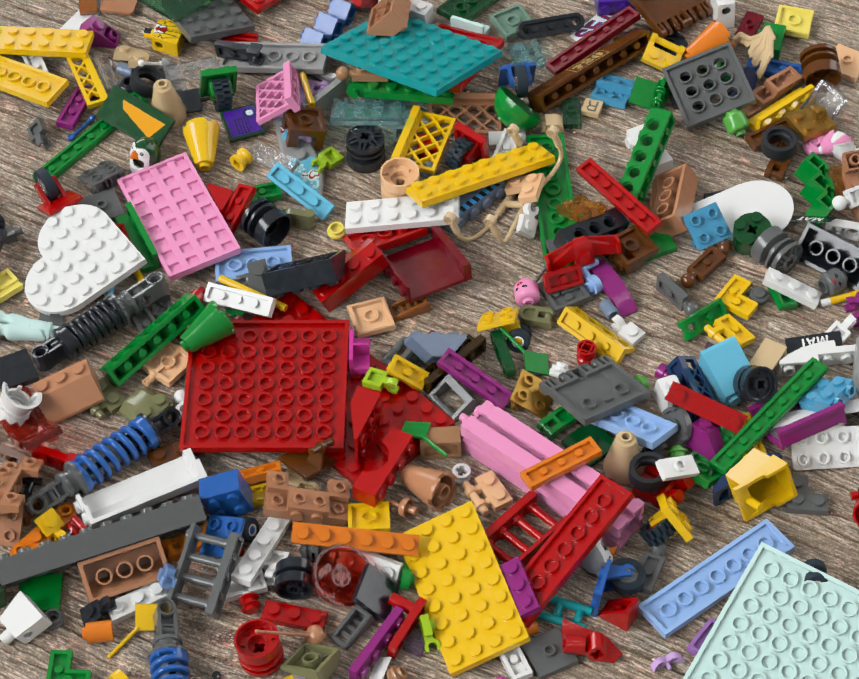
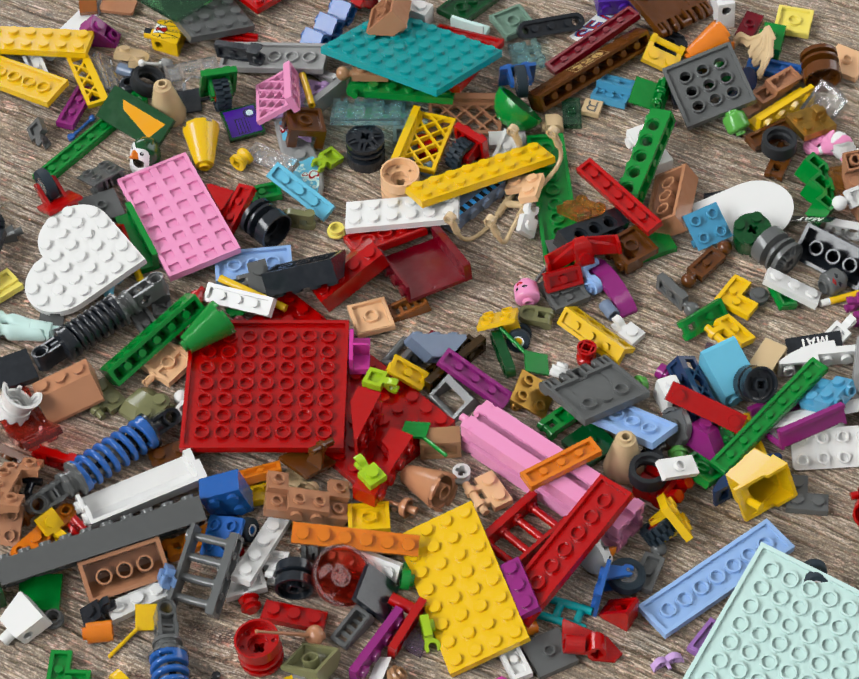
none -> lime plate [353,453,387,491]

